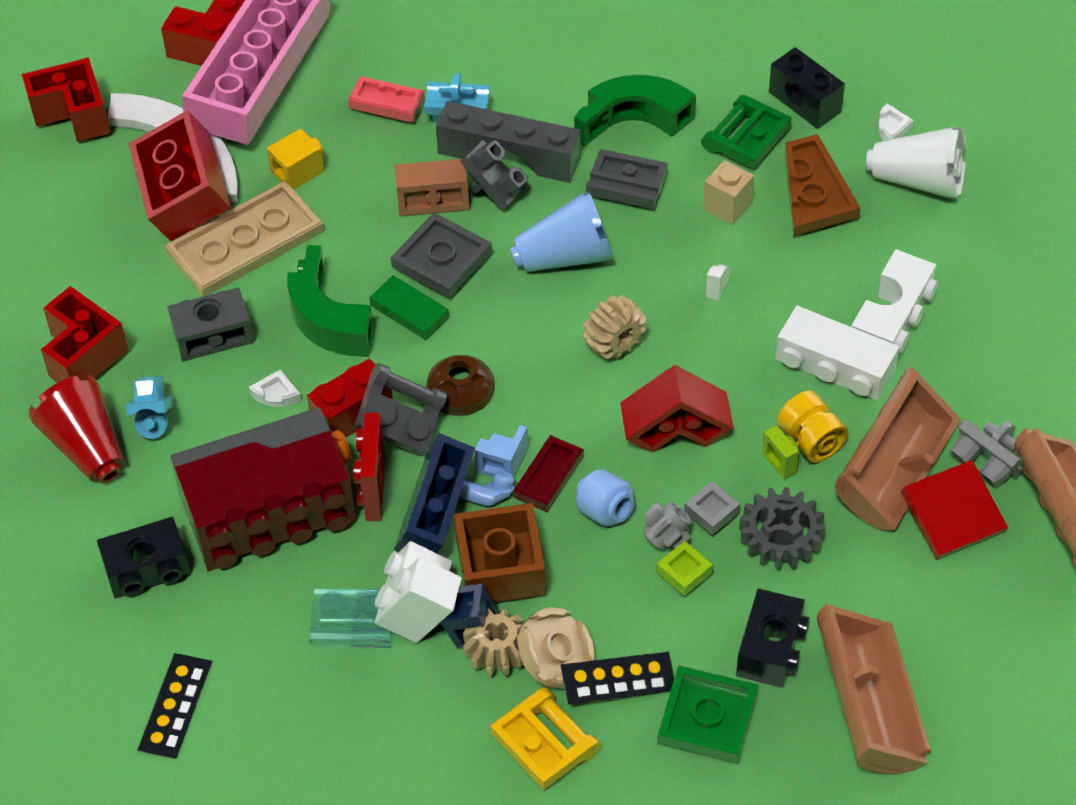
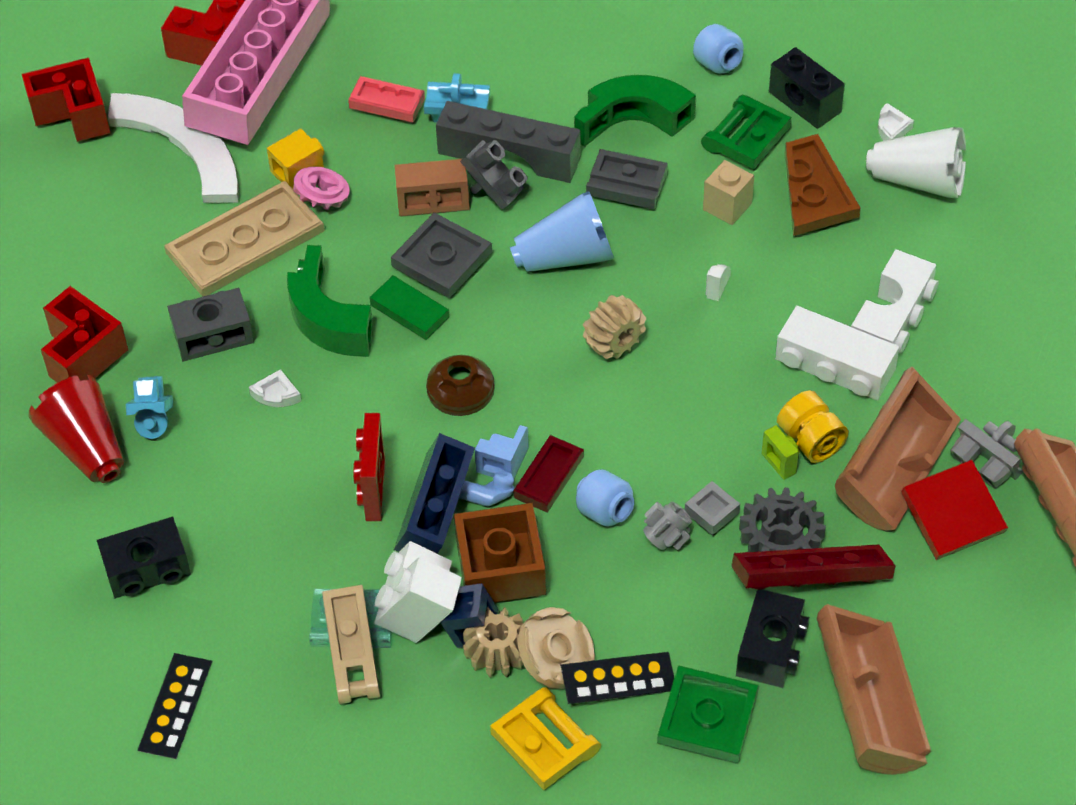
red brick [128,110,231,241] -> none
dark red piece [170,407,356,572] -> none
red brick [307,358,393,438] -> none
dark grey plate [354,363,447,456] -> none
red brick [620,365,734,452] -> none
lime plate [656,541,713,596] -> none
none -> bright pink gear [293,167,350,210]
none -> tan plate [322,585,380,704]
none -> light blue head [693,24,744,74]
none -> dark red plate [731,544,896,590]

